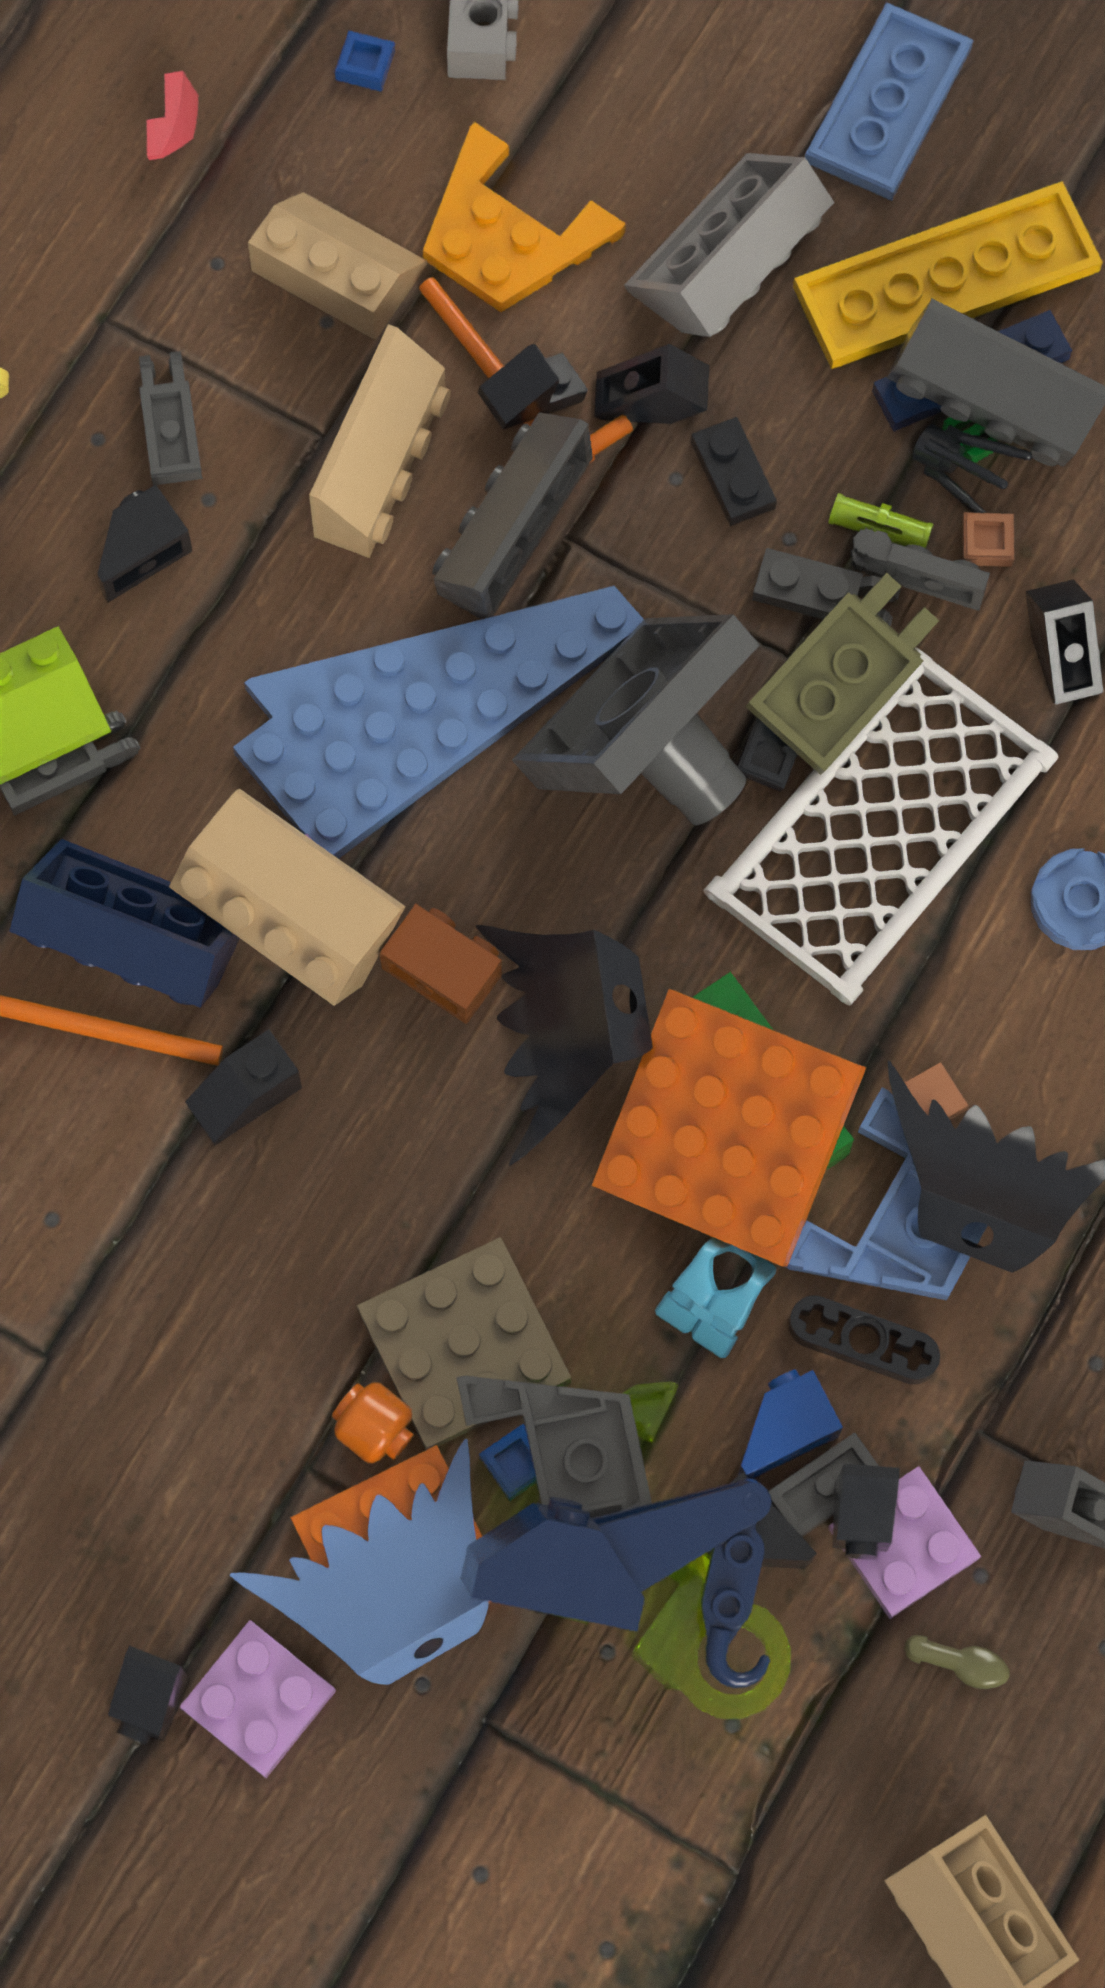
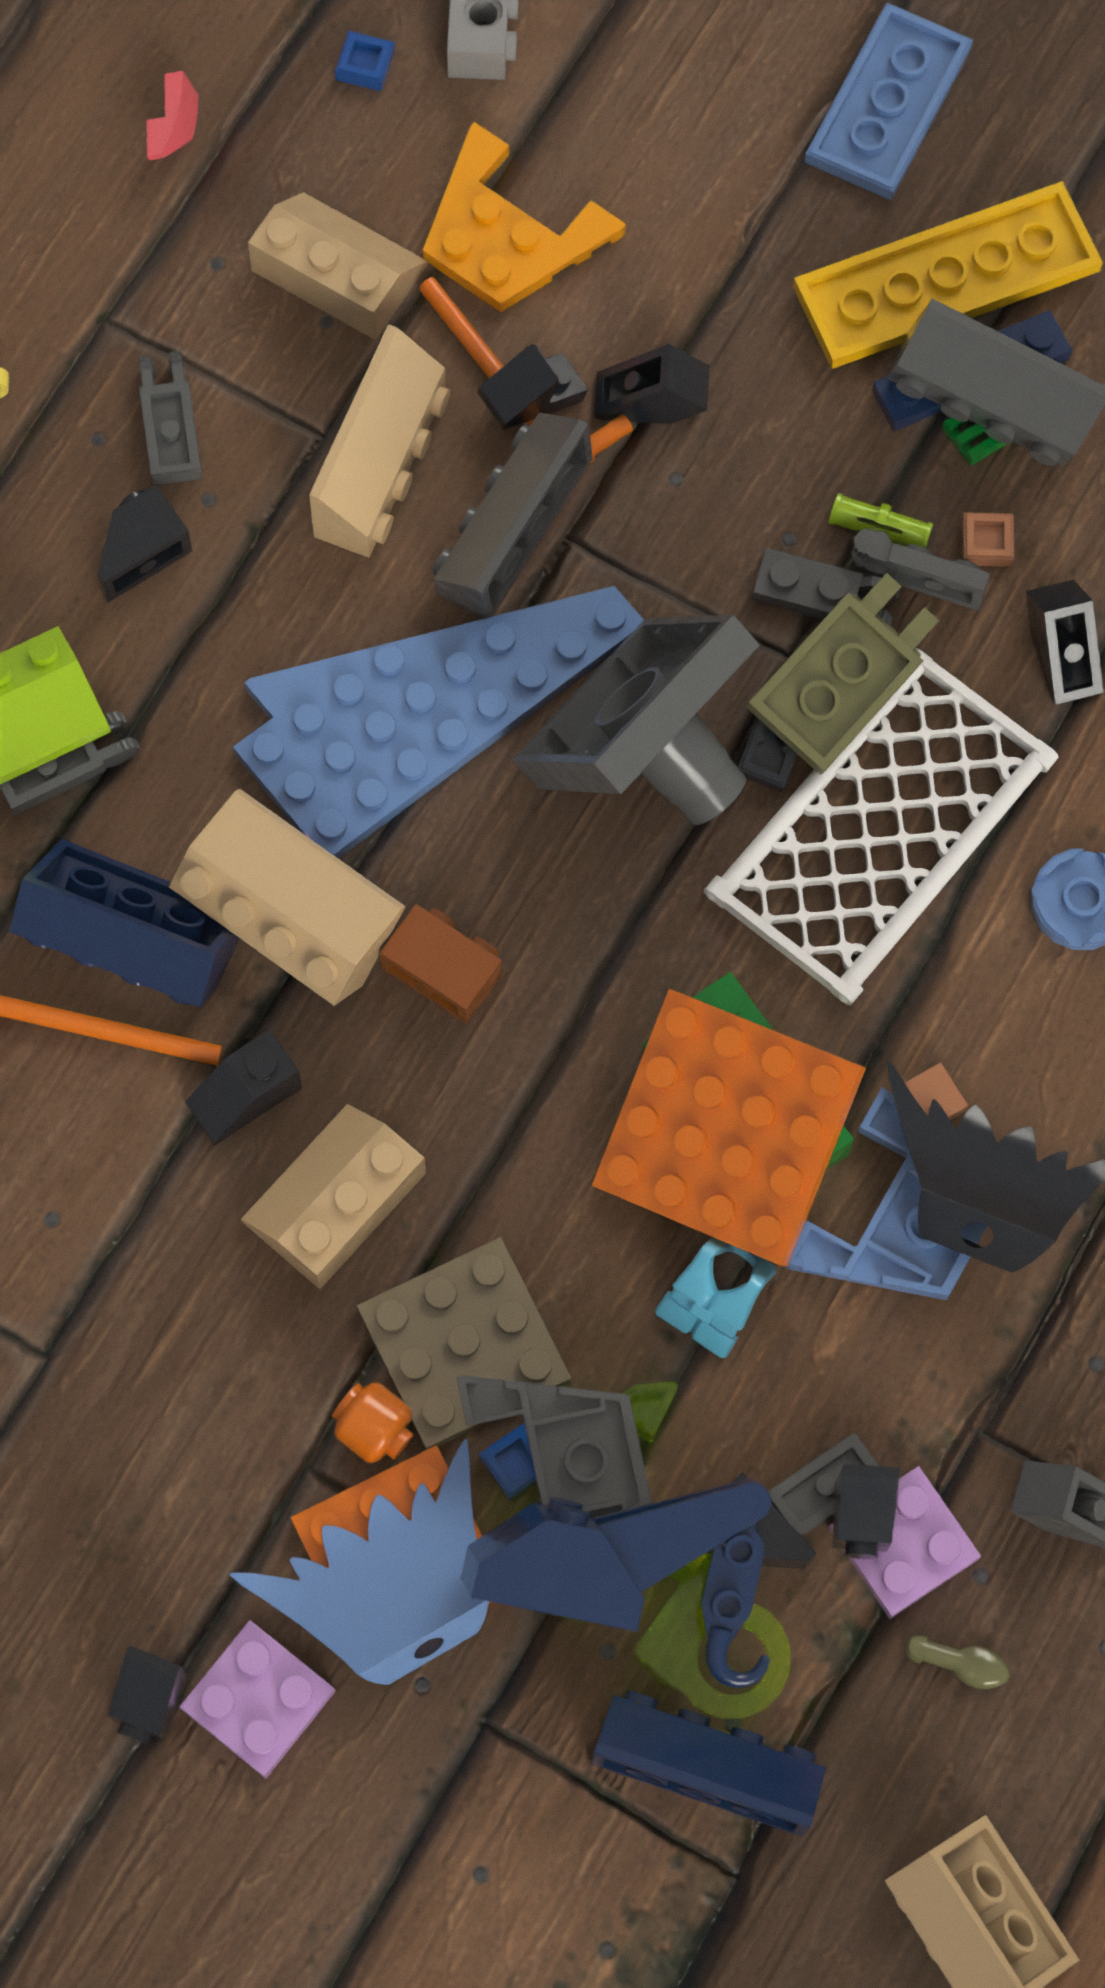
black piece [476,925,653,1166] -> none
light grey slope [624,153,834,337] -> none
black plate [691,417,777,526] -> none
blue slope [738,1370,843,1479] -> none
black beam [789,1296,940,1385] -> none
black plant [913,424,1033,513] -> none
none -> tan slope [241,1104,426,1289]
none -> dark blue slope [591,1691,826,1837]

